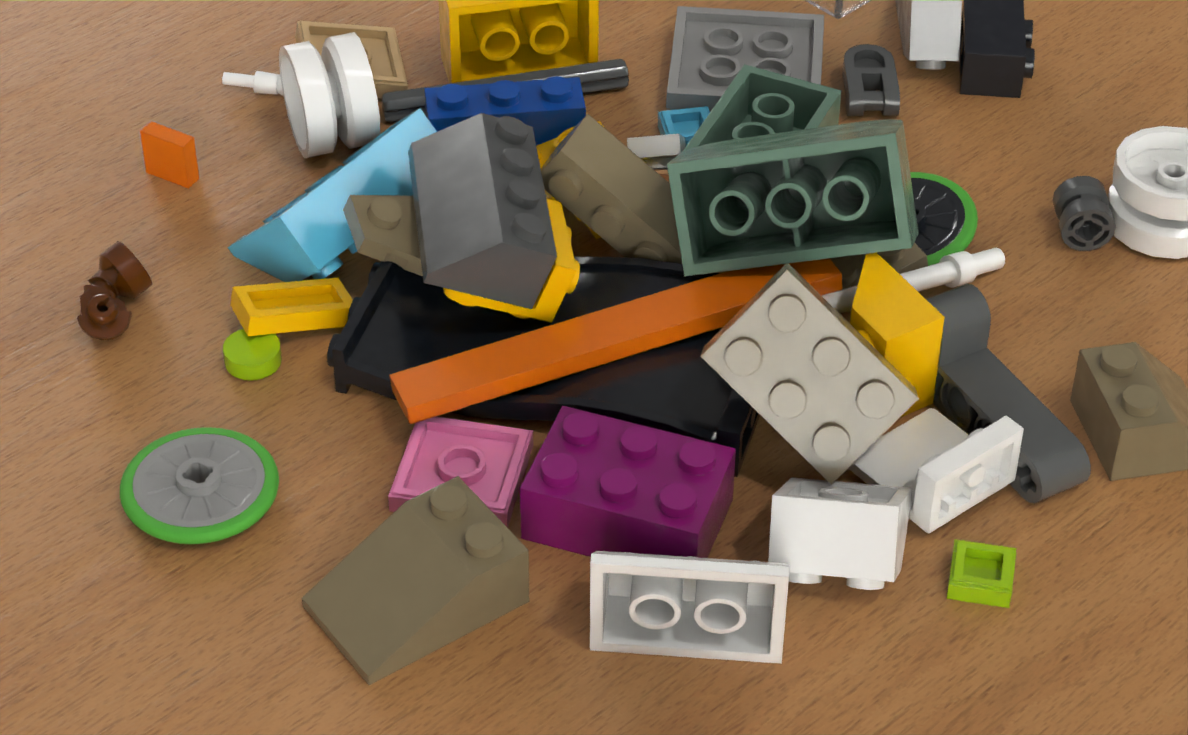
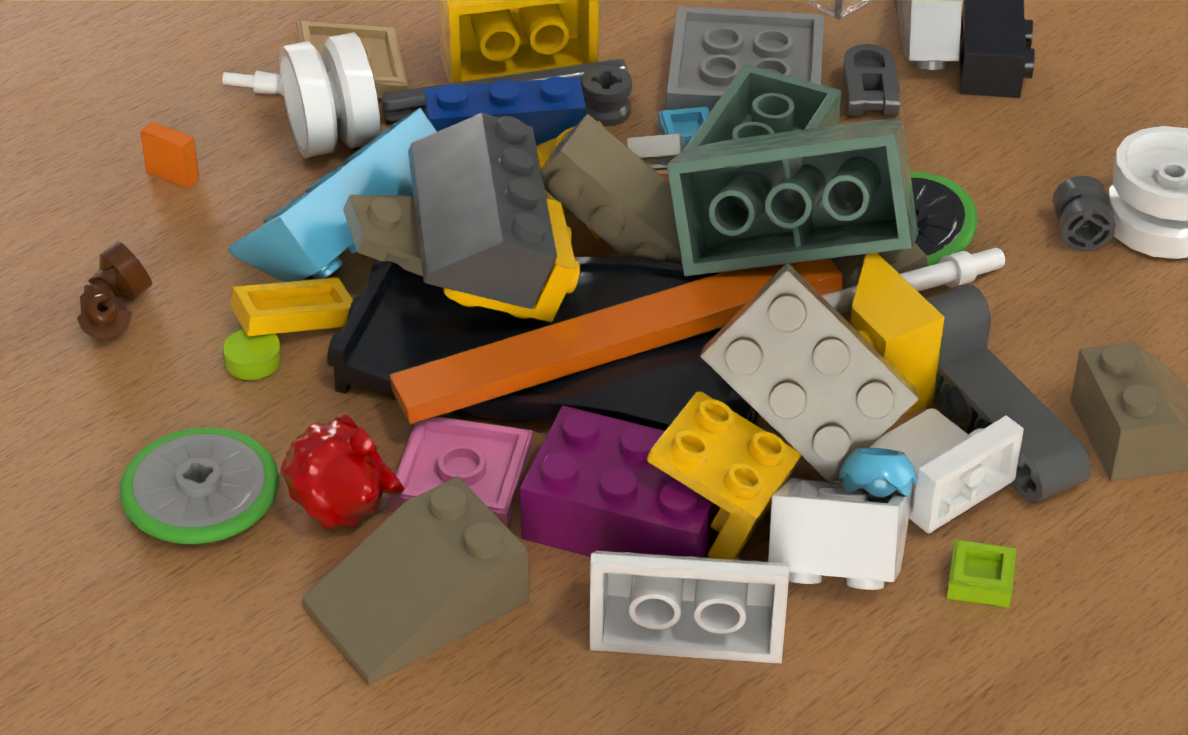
none -> red animal [281,413,405,530]
none -> dark grey wheel [581,65,632,127]
none -> yellow bracket [647,392,802,560]
none -> medium azure plate [838,448,917,497]

